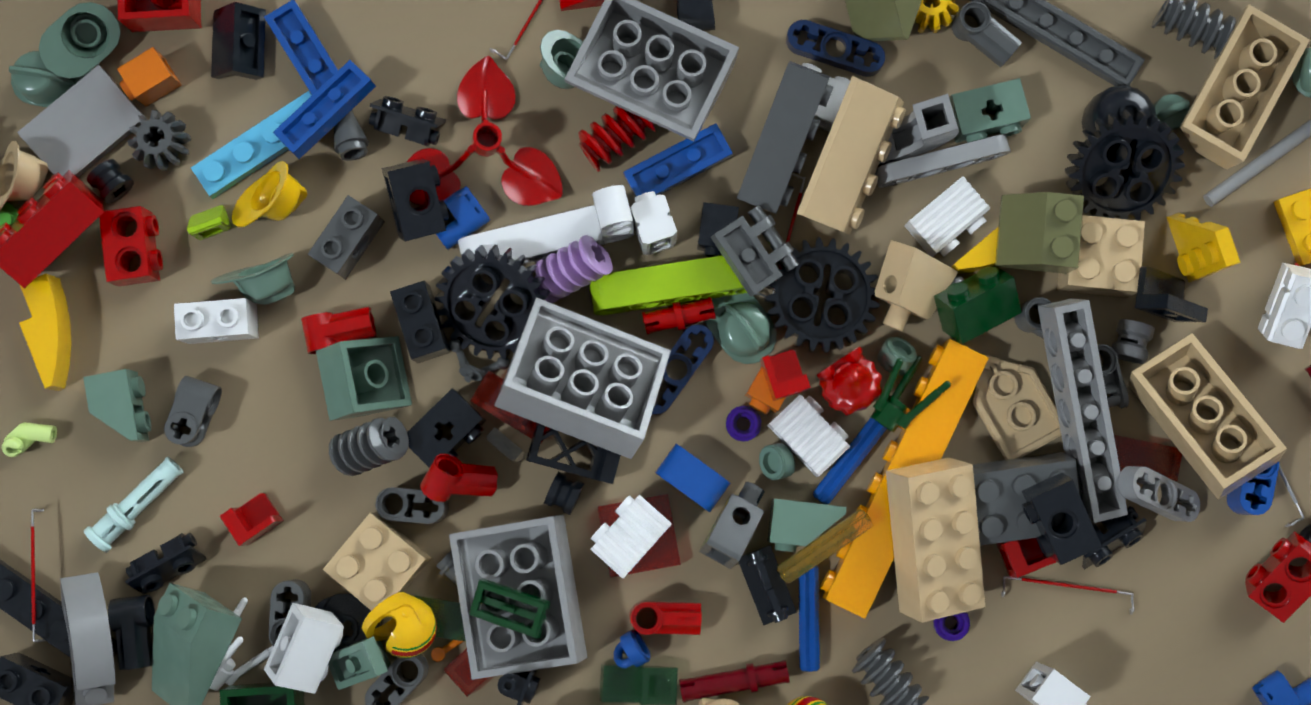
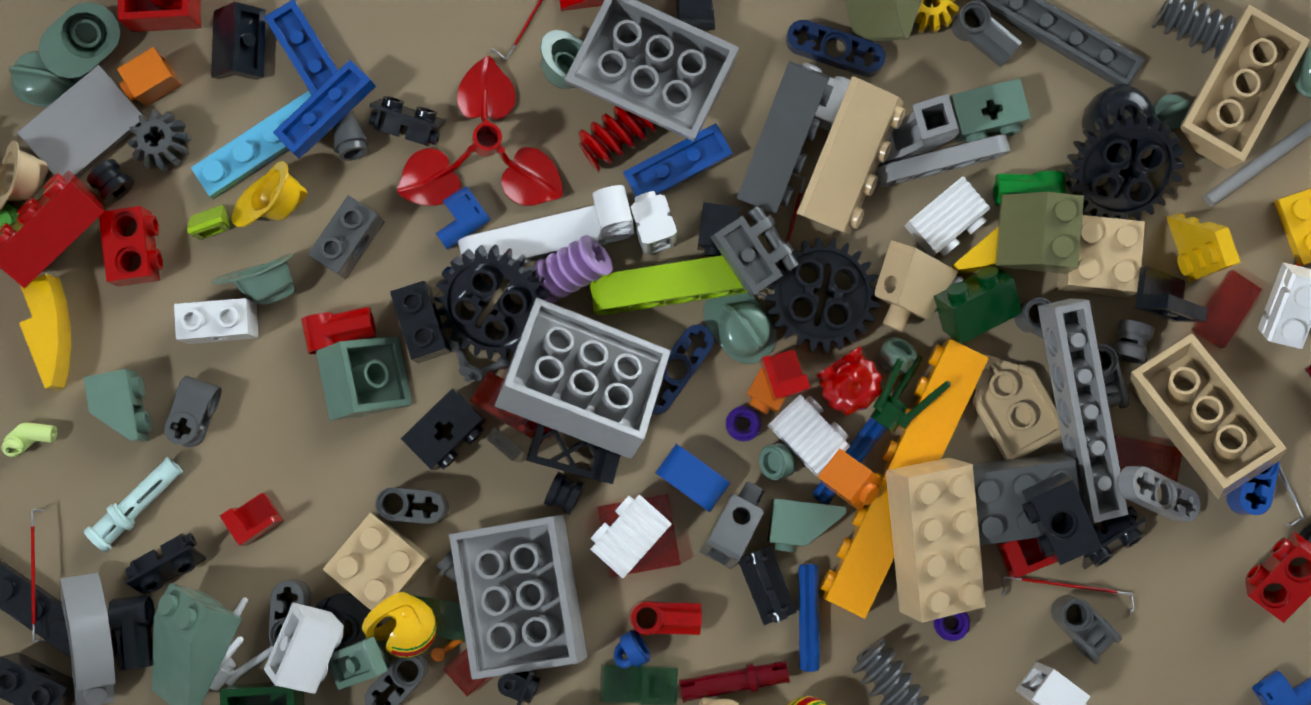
dark grey piece [328,417,409,476] -> none
black brick [381,158,449,242] -> none
red piece [420,453,498,502] -> none
dark green tile [469,579,551,638] -> none
red pin [642,297,716,335] -> none
clear yellow axle [777,509,873,583] -> none
none -> orange brick [817,448,882,511]
none -> green piece [993,171,1066,206]
none -> dark grey piece [1051,595,1122,664]
none -> clear red tile [1191,270,1262,349]

